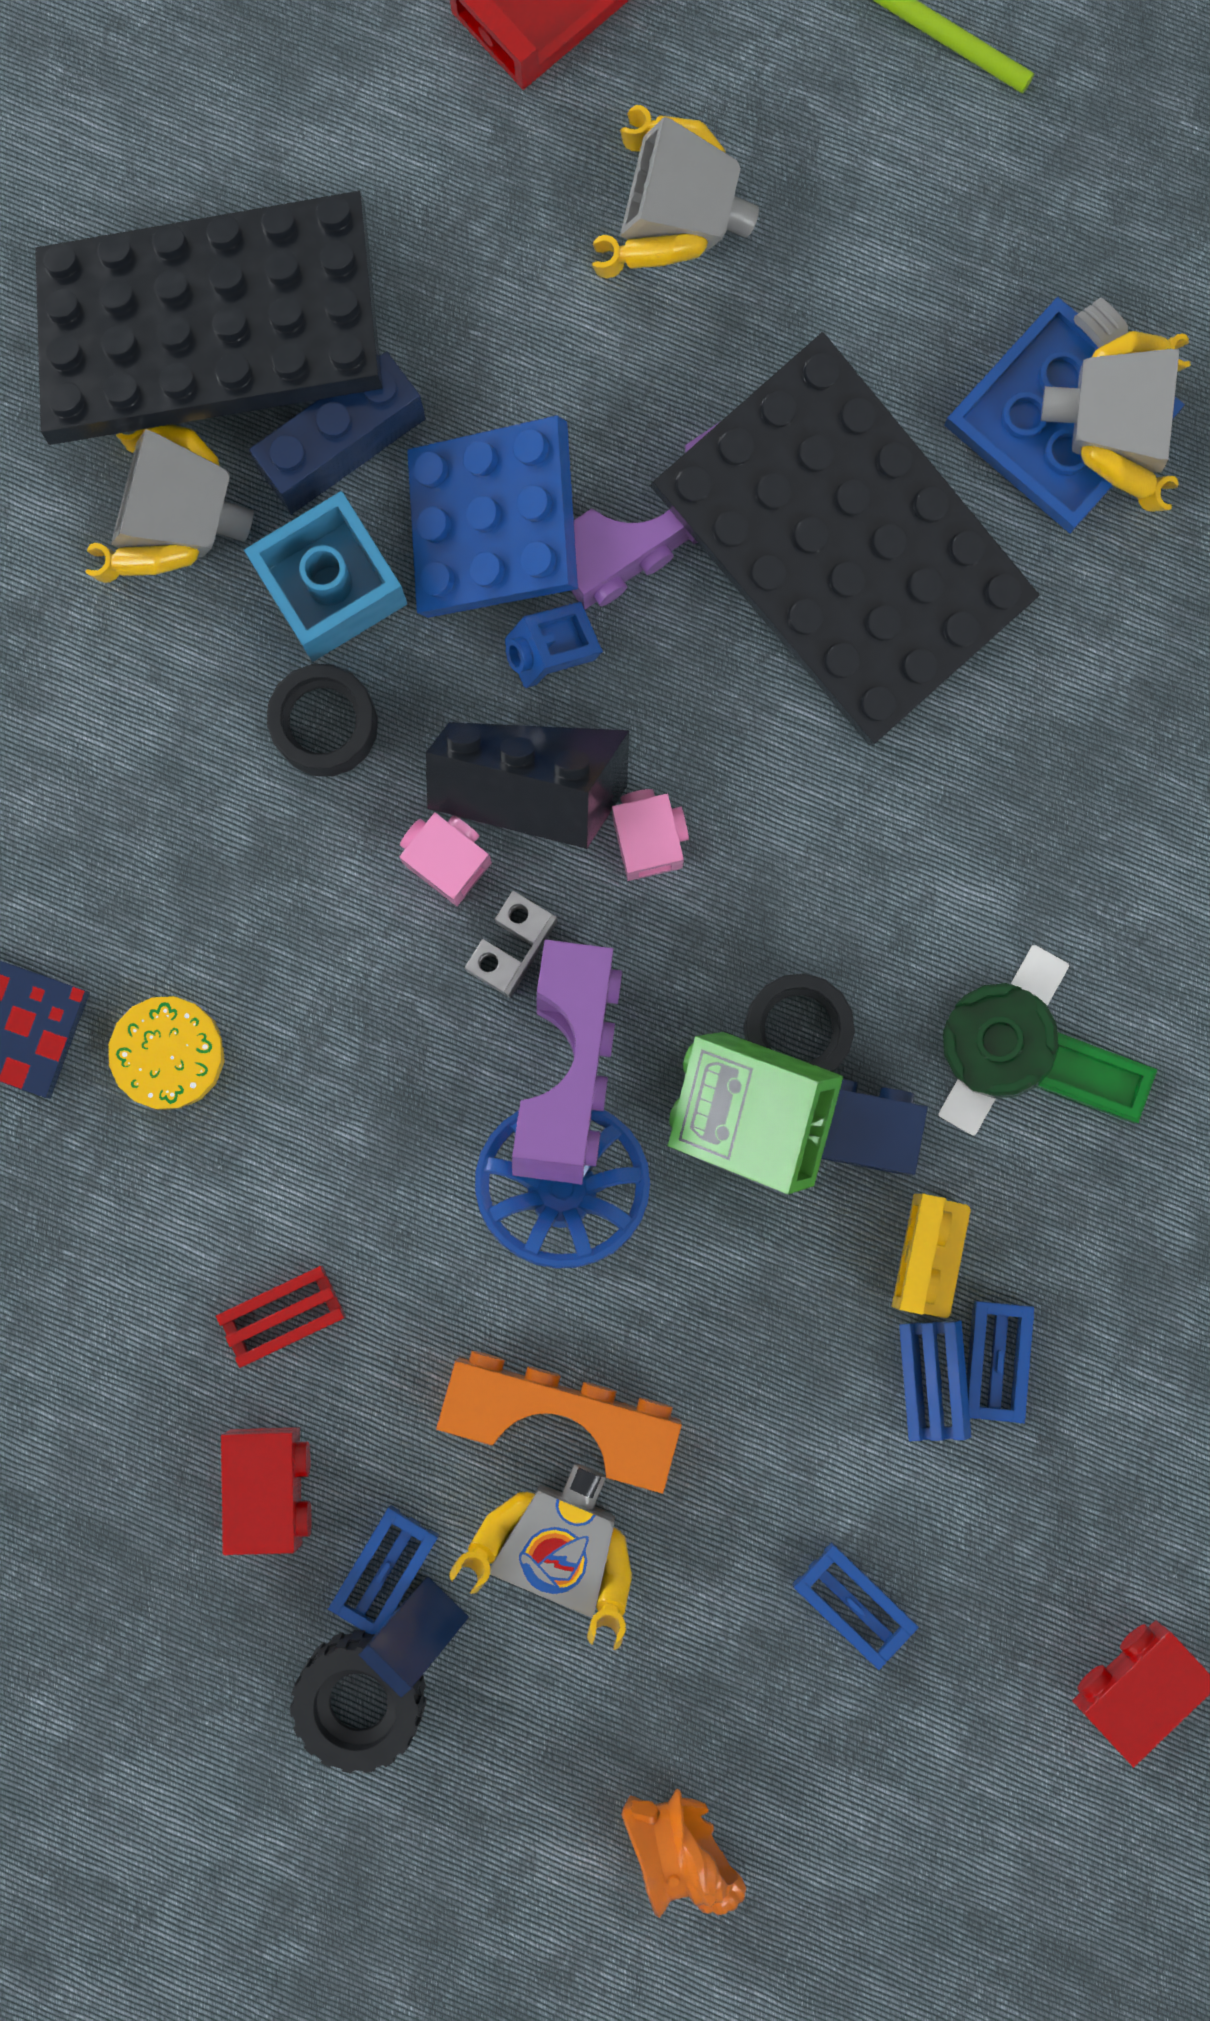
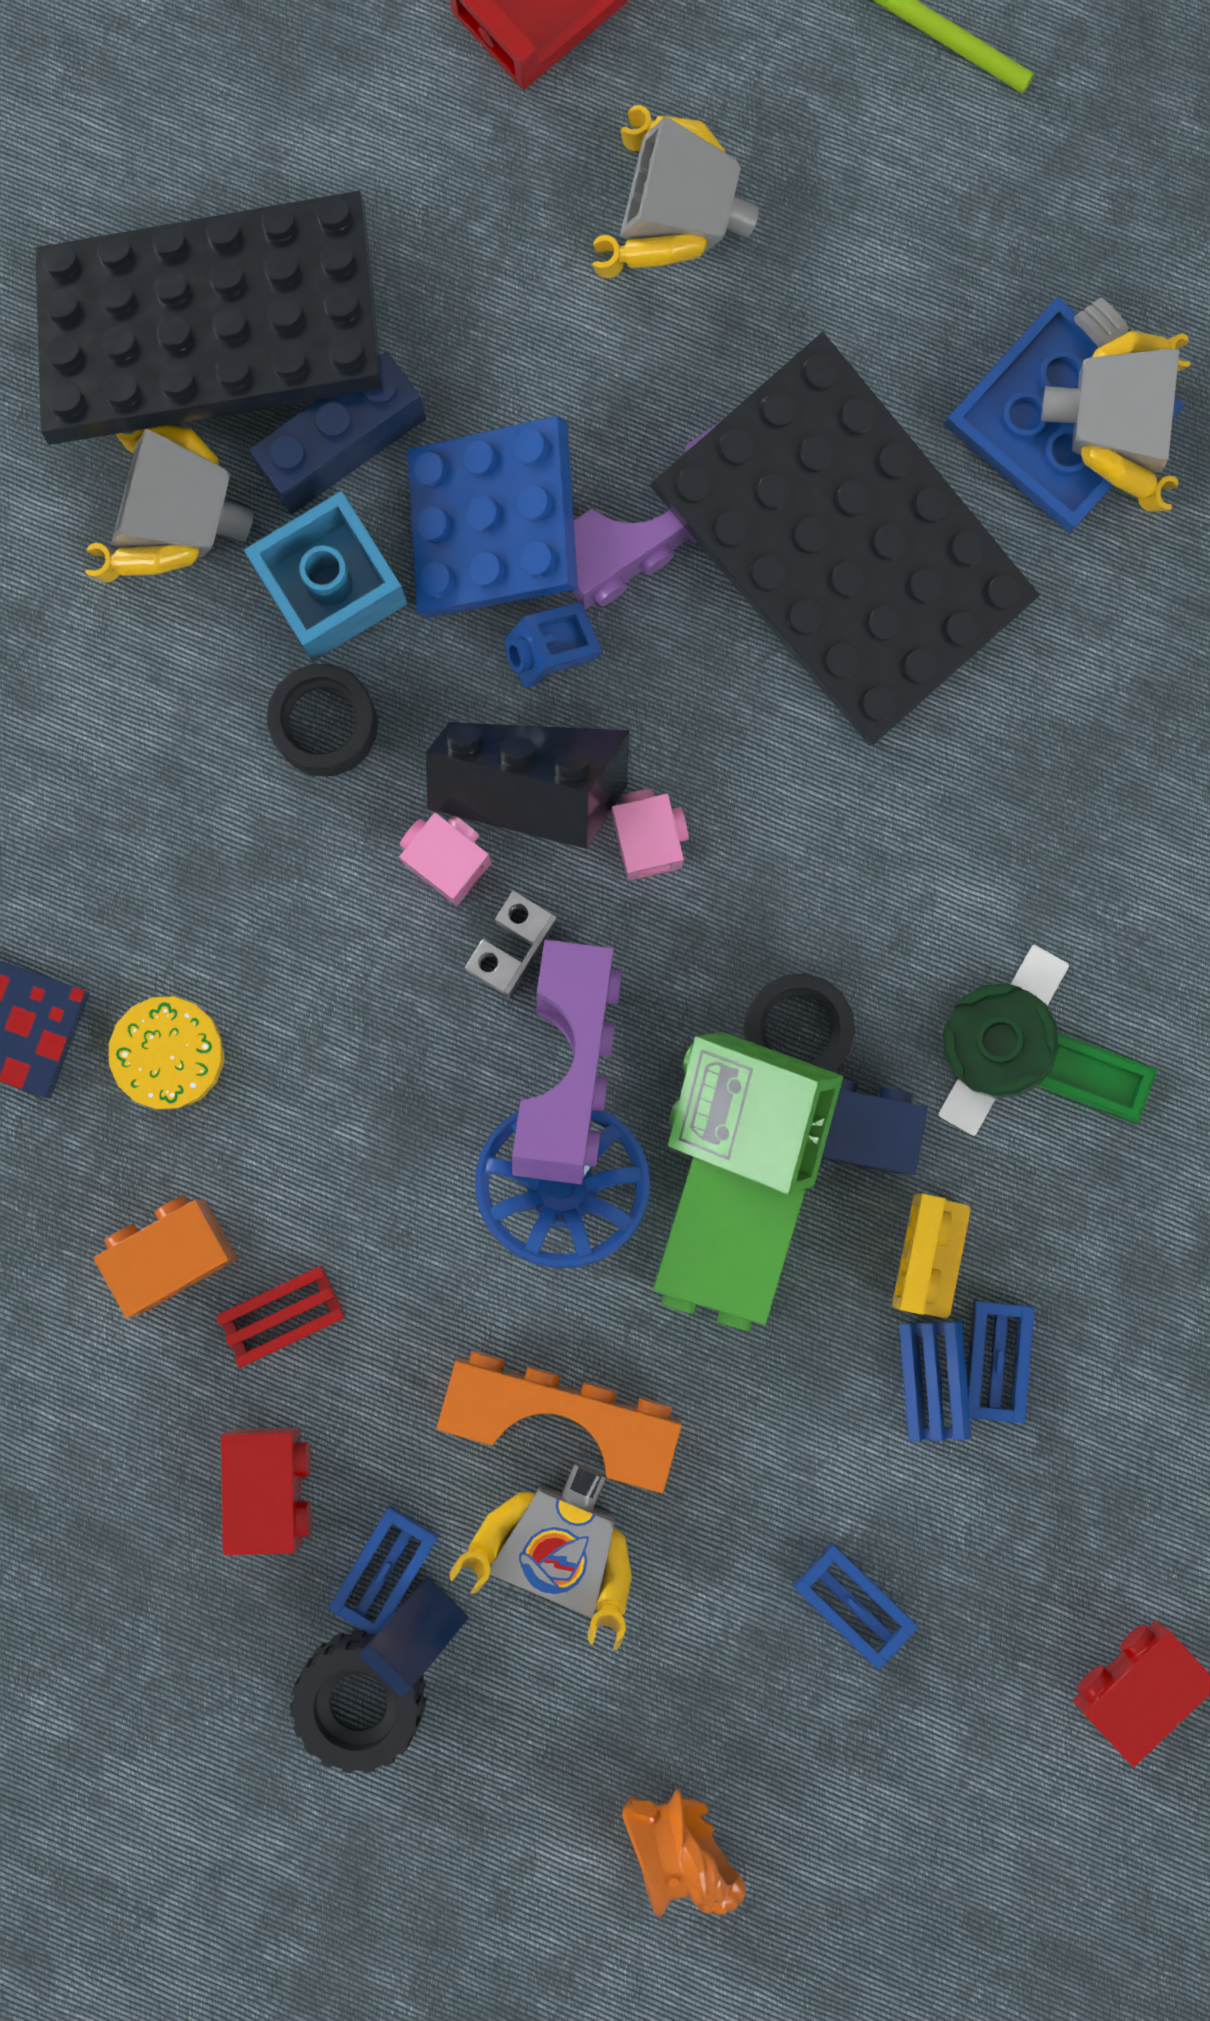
none -> orange brick [93,1195,238,1319]
none -> bright green brick [652,1157,806,1331]

